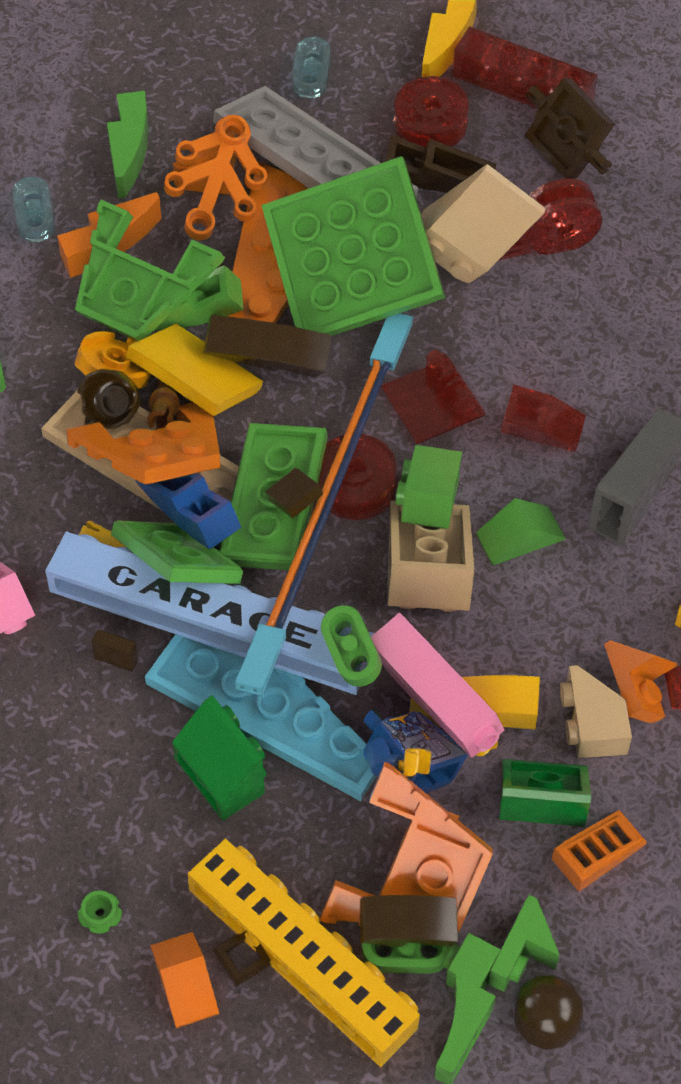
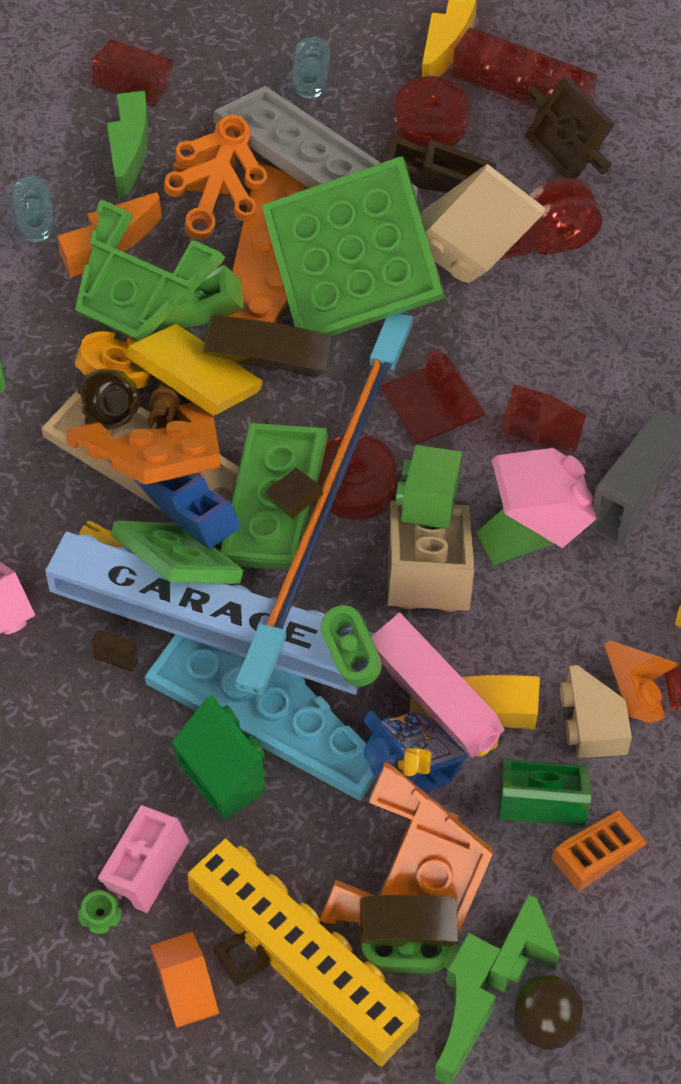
none -> clear red hinge [92,39,173,107]
none -> bright pink hinge [98,805,189,914]
none -> bright pink slope [492,448,597,548]

